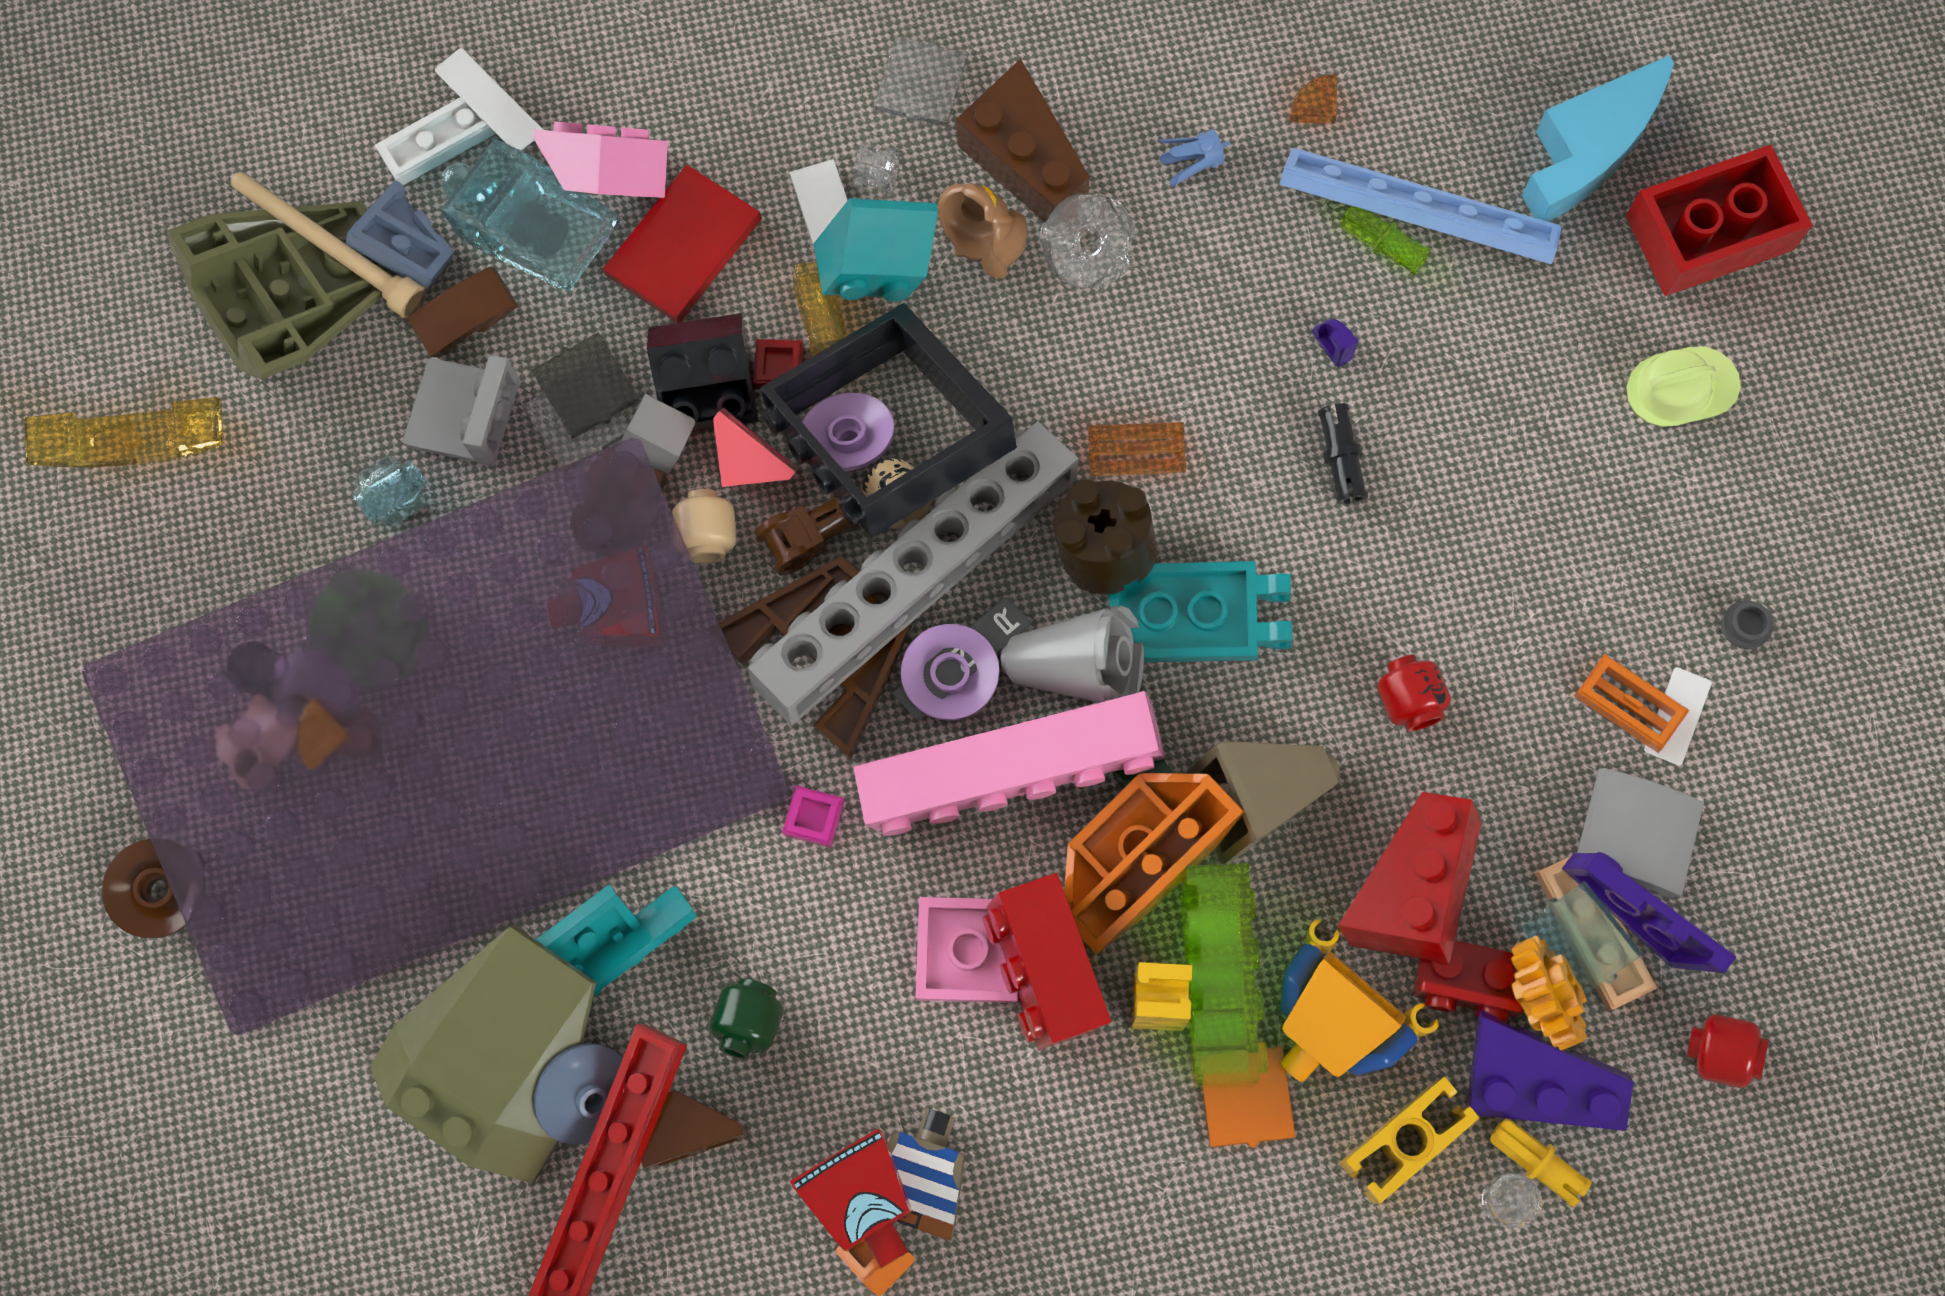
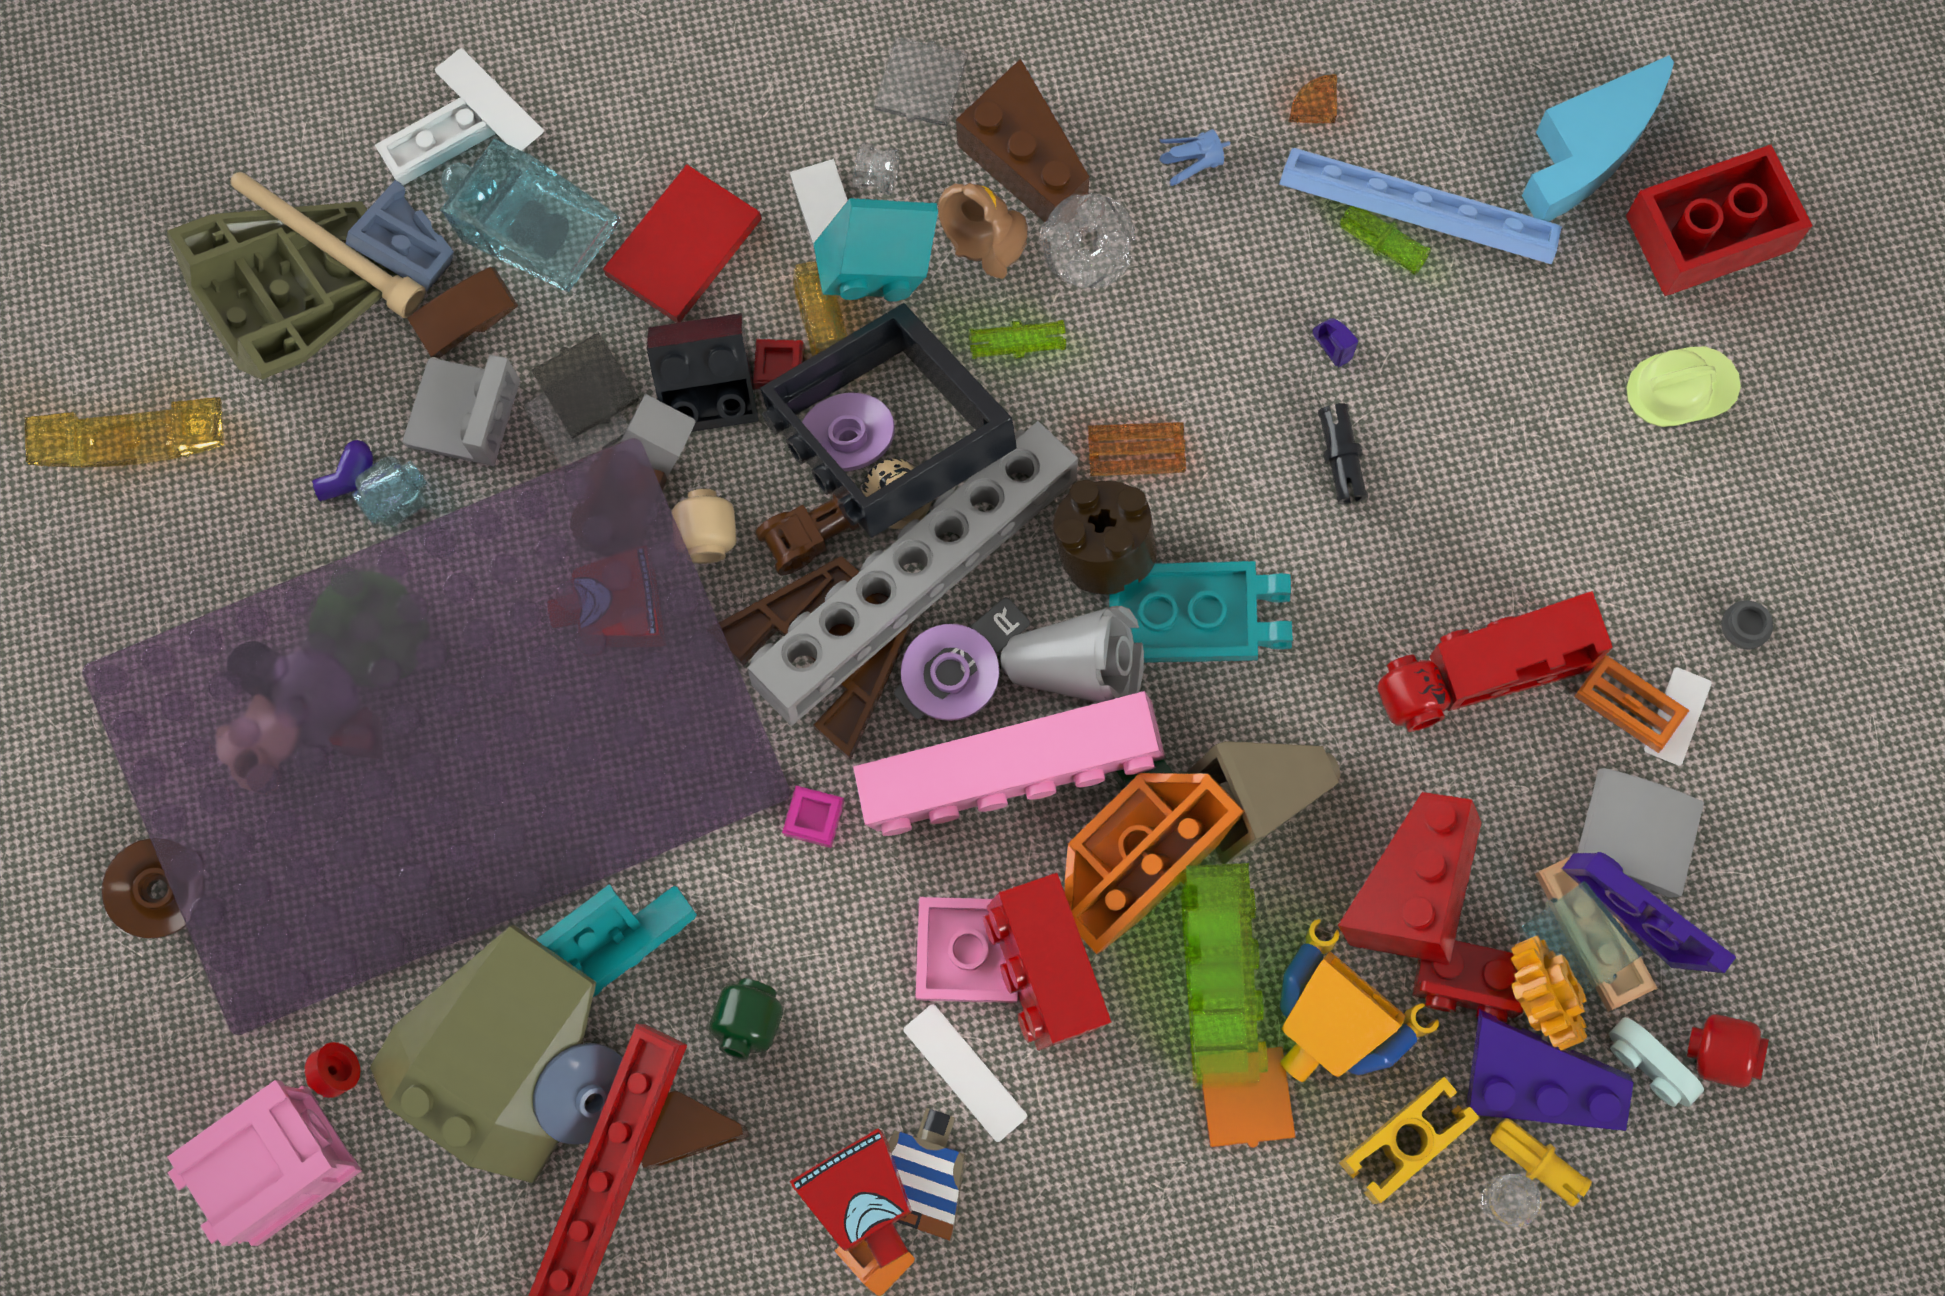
clear orange tile [298,698,351,770] -> none
bright pink slope [534,121,668,198] -> none
coral slope [713,408,799,487] -> none
yellow piece [1131,962,1192,1031] -> none
none -> bright pink container [167,1080,362,1246]
none -> red tile [305,1042,361,1098]
none -> dark purple arm [312,440,373,502]
none -> white sticker [904,1004,1027,1142]
none -> clear neon green pin [969,320,1066,359]
none -> red wedge [1430,591,1613,711]
none -> light aqua plate [1609,1017,1704,1107]

